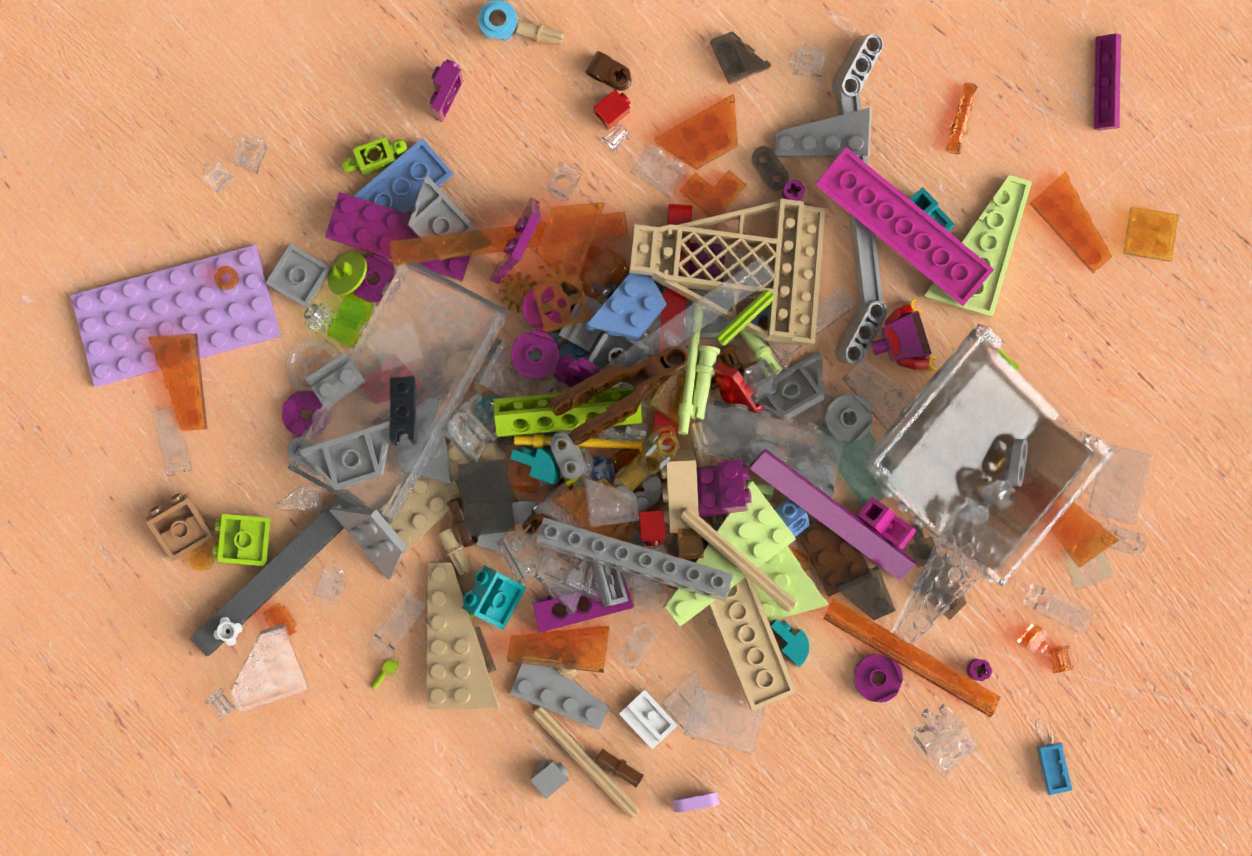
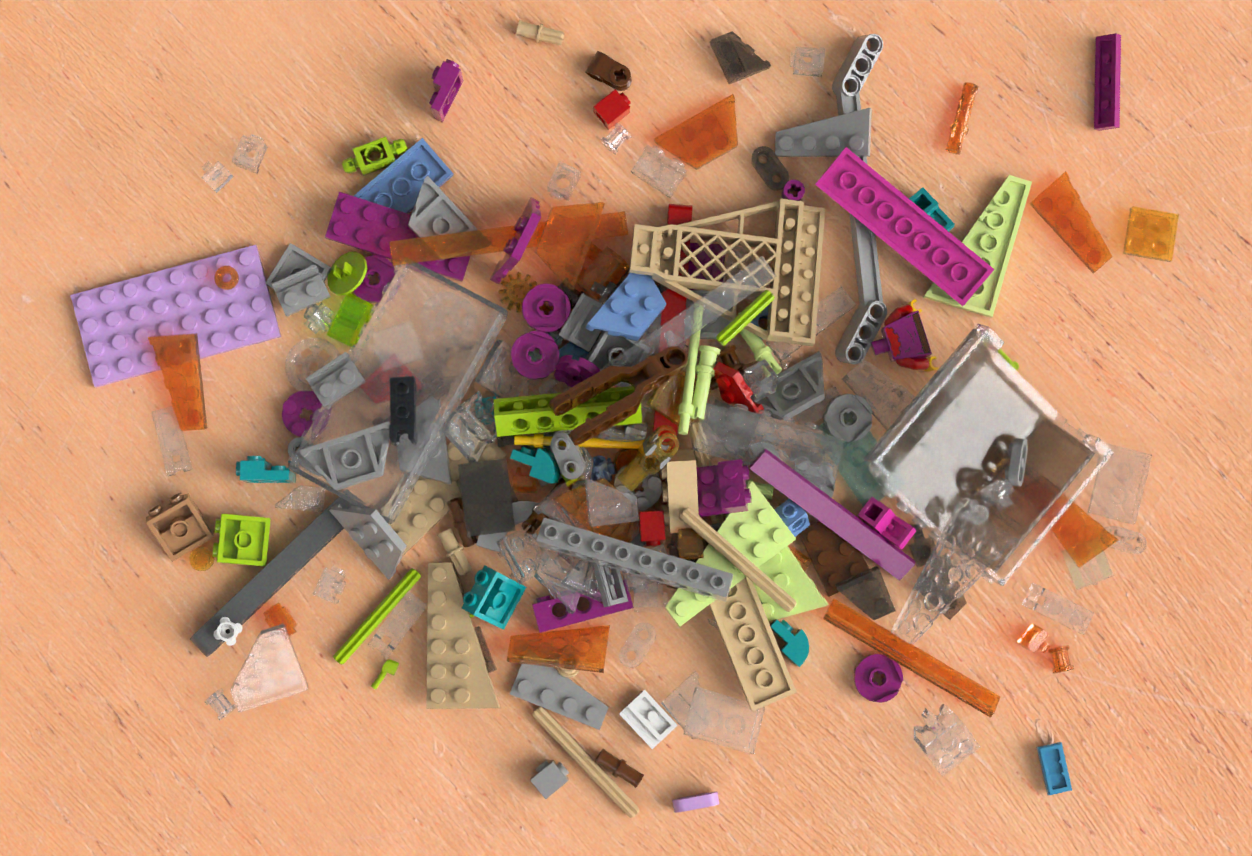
medium azure piece [478,0,517,41] -> none
clear orange piece [531,260,592,333] -> none
clear orange plate [680,170,747,217] -> none
magenta bush [966,659,992,681] -> none
none -> teal plate [236,456,296,483]
none -> light grey plate [272,264,331,317]
none -> lime axle [333,568,421,665]

